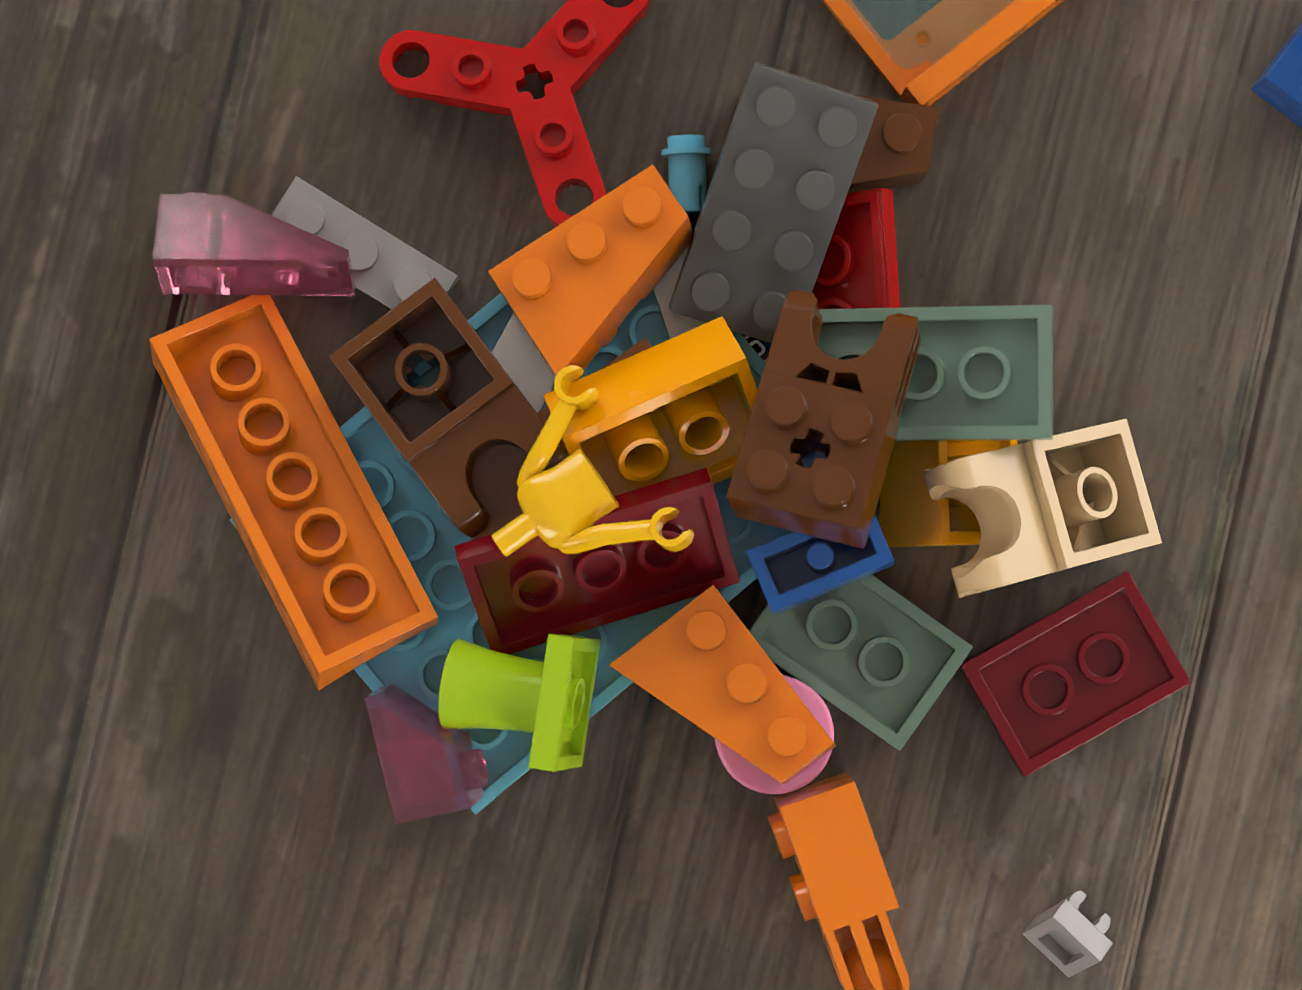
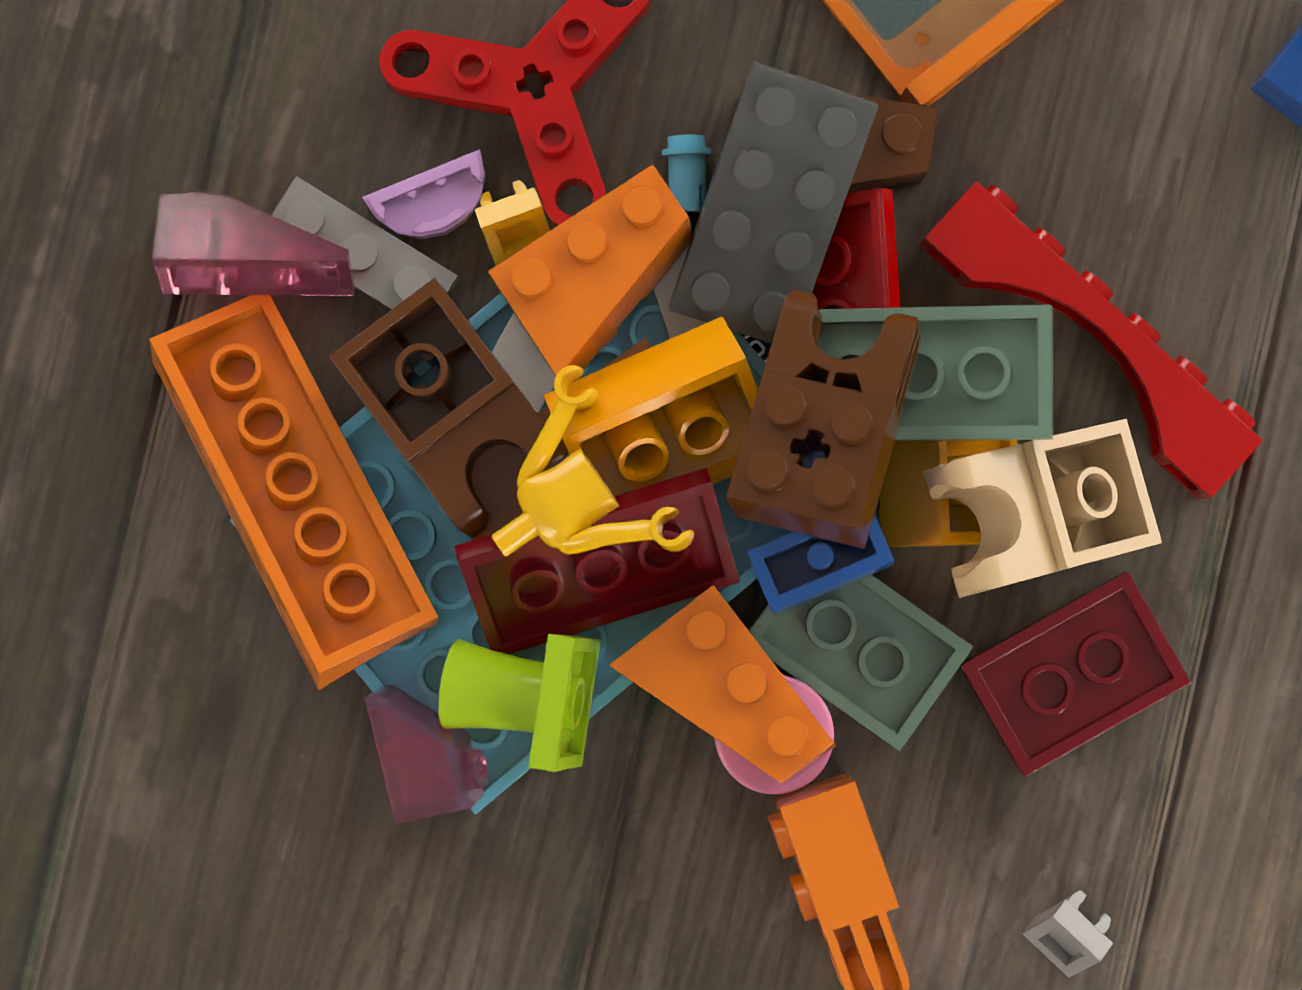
none -> lavender plate [362,149,486,239]
none -> yellow tile [474,180,550,266]
none -> red arch [918,181,1263,500]

